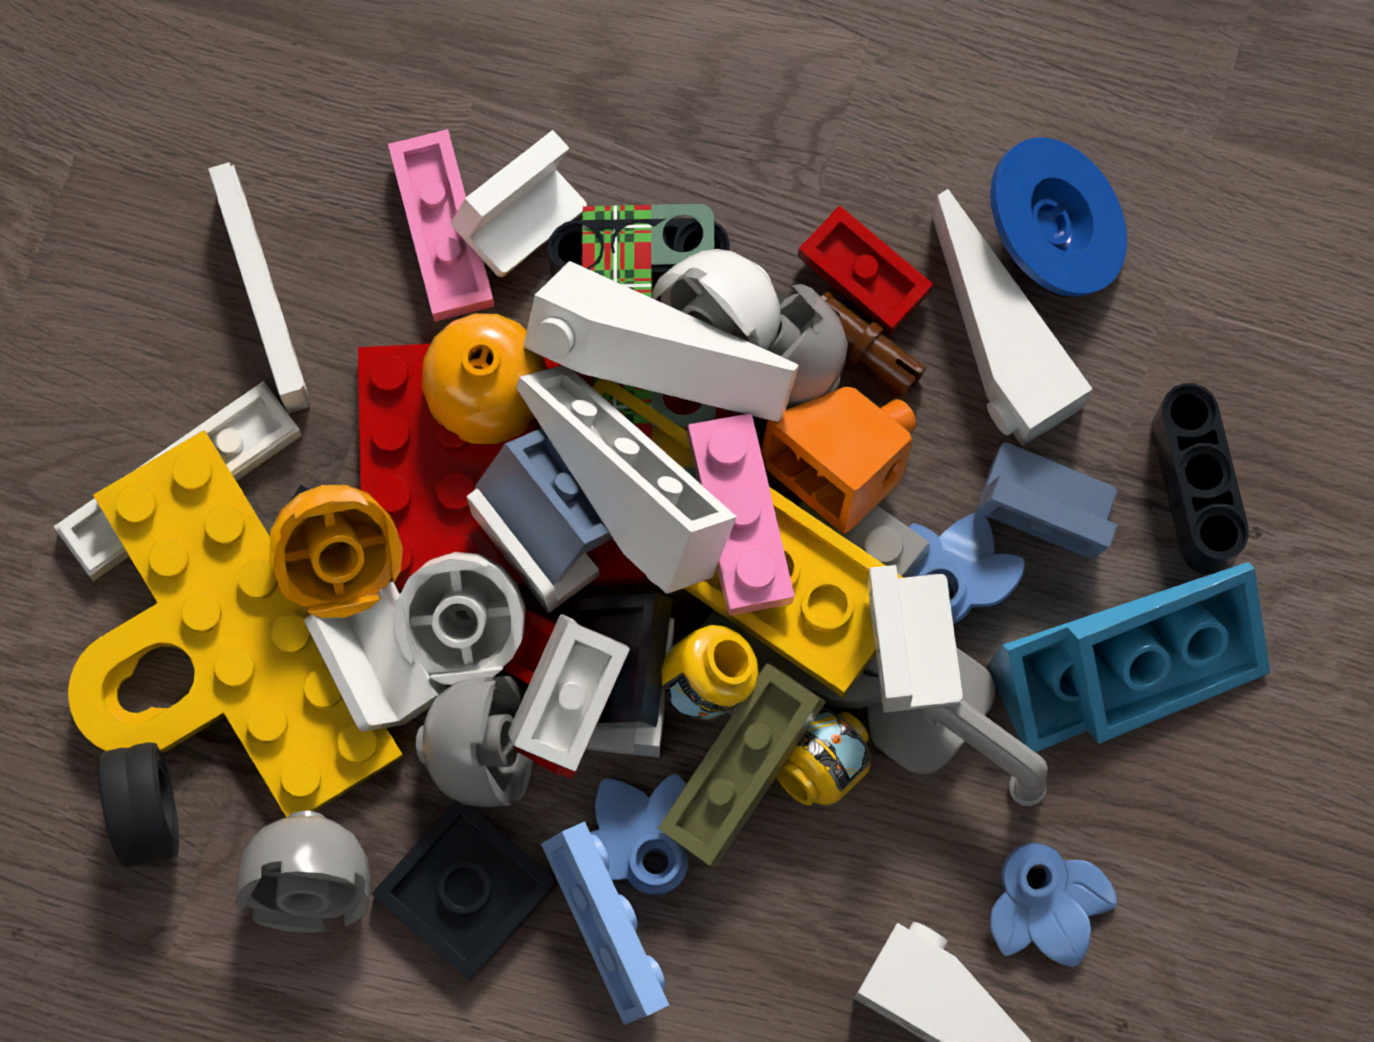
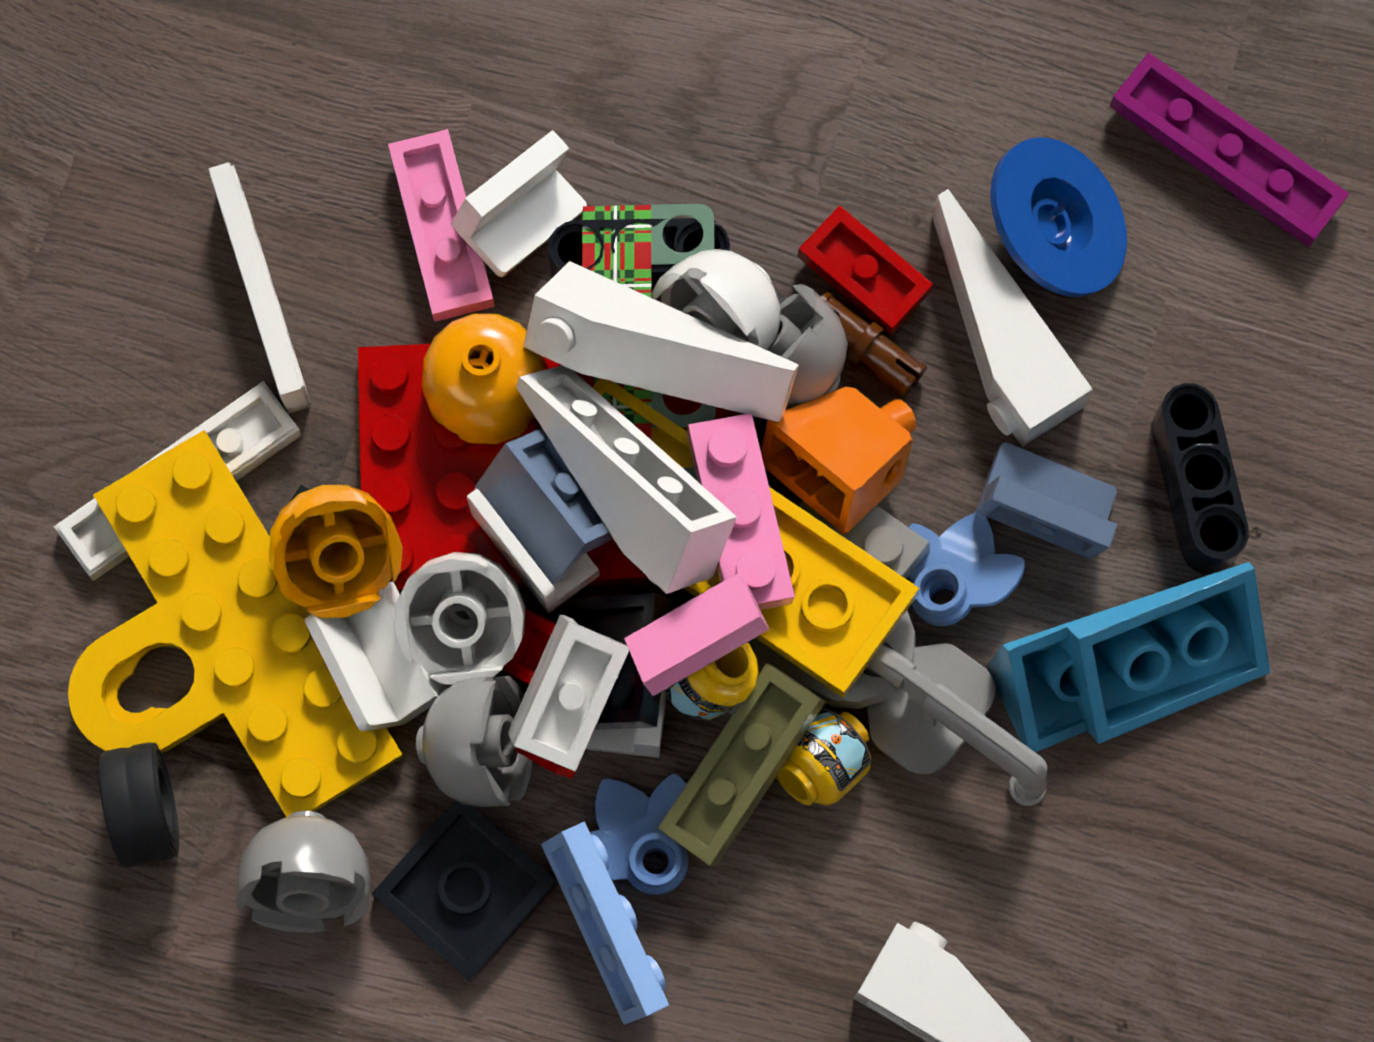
white panel [867,565,963,713] -> none
medium blue plate [990,842,1117,967] -> none
none -> bright pink tile [624,573,769,696]
none -> magenta plate [1109,52,1350,248]

